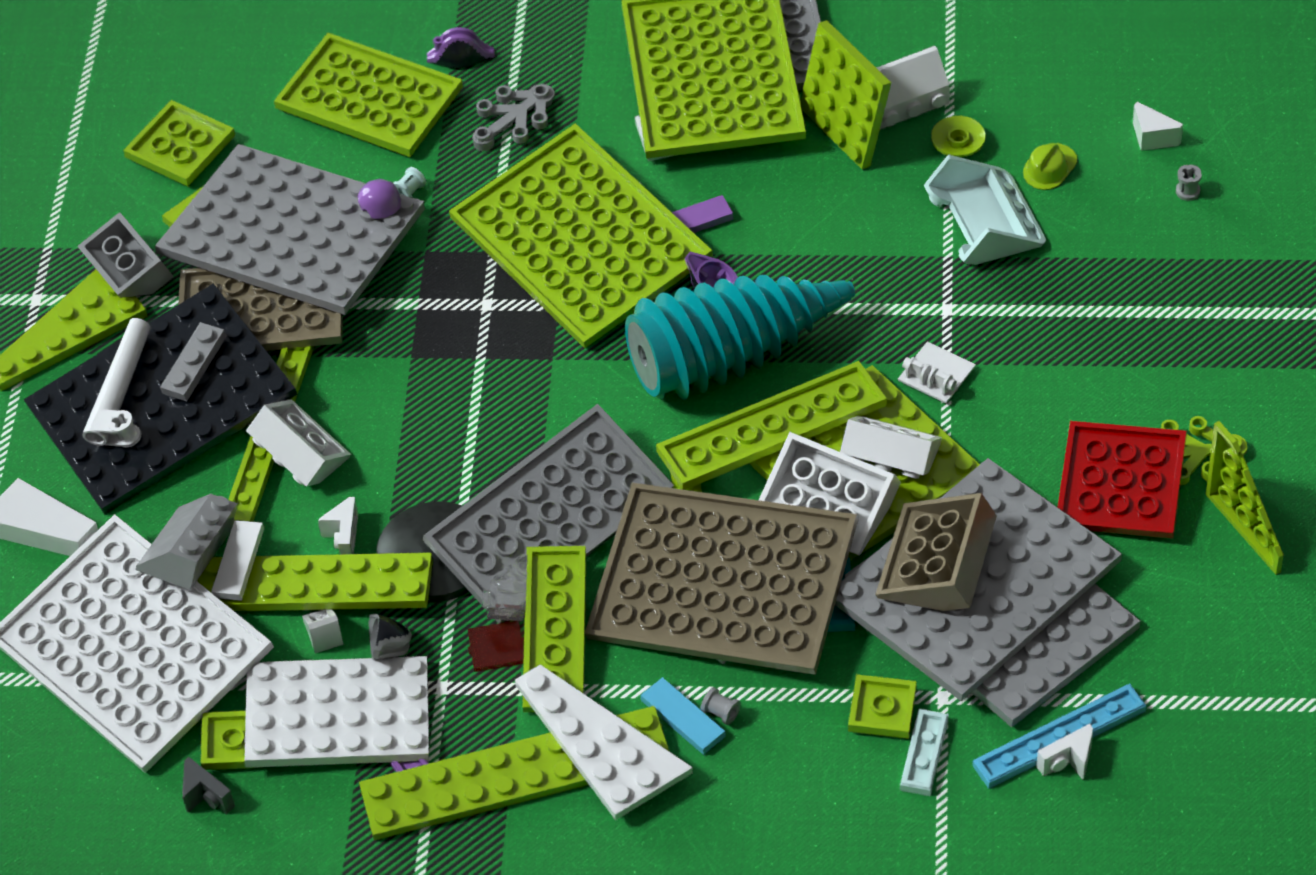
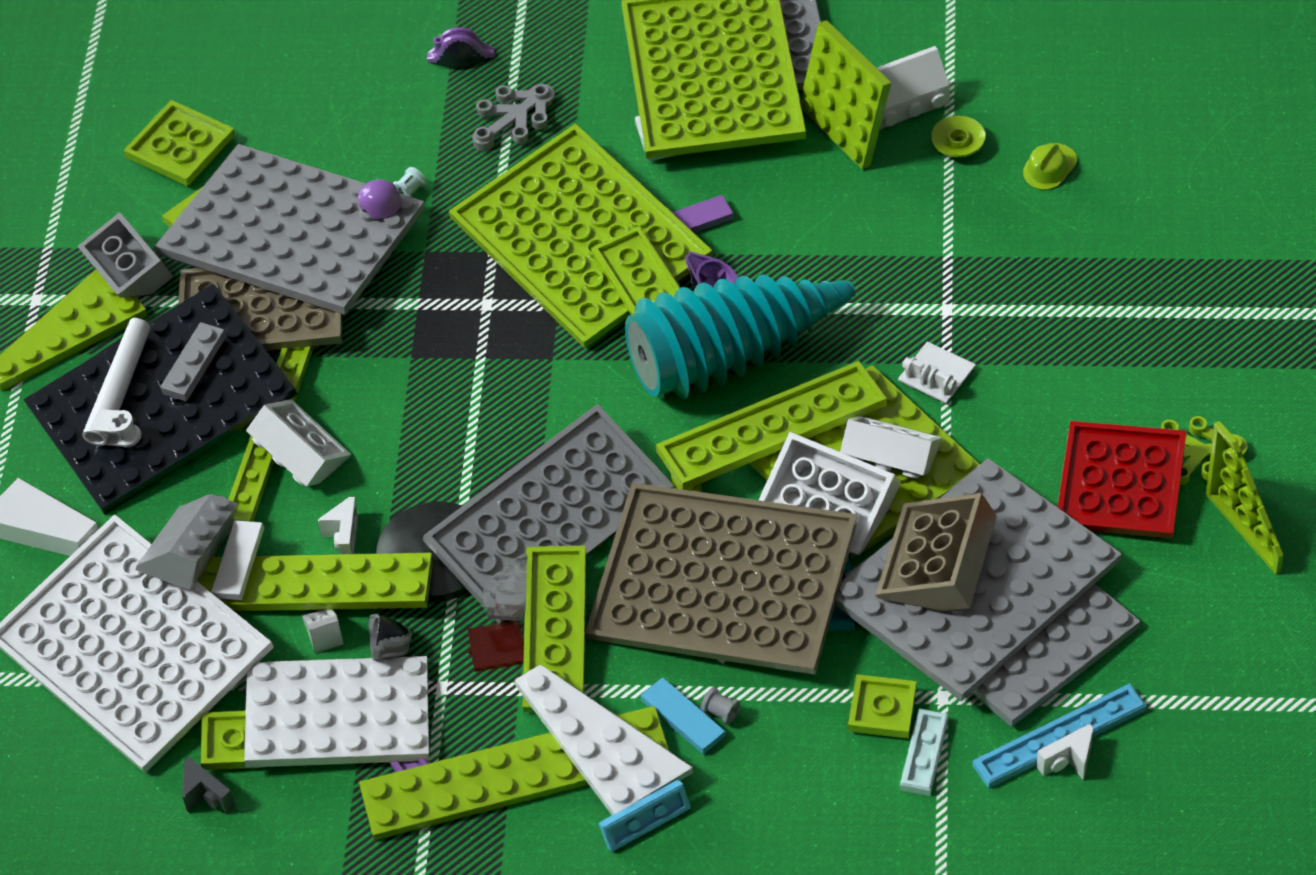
lime plate [274,33,463,157] -> none
light aqua windscreen [924,155,1046,265] -> none
white slope [1133,102,1183,151] -> none
light grey bush [1176,165,1202,201] -> none
none -> lime tile [591,226,680,315]
none -> medium azure tile [598,780,691,852]

